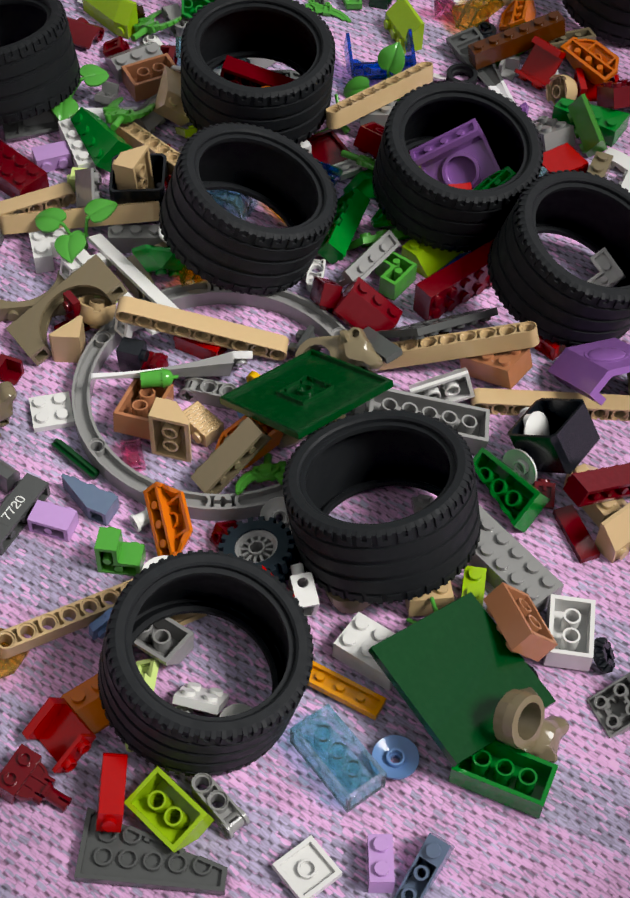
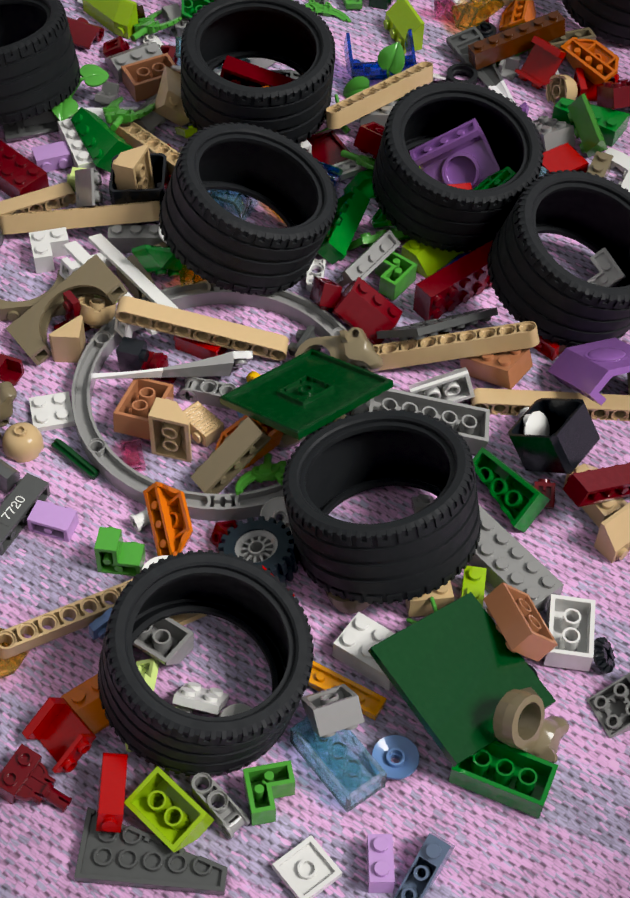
bright green plant [35,198,118,263] -> none
sand blue slope [61,474,120,526] -> none
bright green piece [140,368,178,388] -> none
white torso [288,563,320,617] -> none
dark grey tile [363,326,403,364] -> none
white dish [502,449,537,485] -> none
dark red tile [552,504,601,563] -> none
none -> tan cylinder [2,422,44,463]
none -> bright green brick [243,760,295,826]
none -> light grey slope [301,684,365,738]

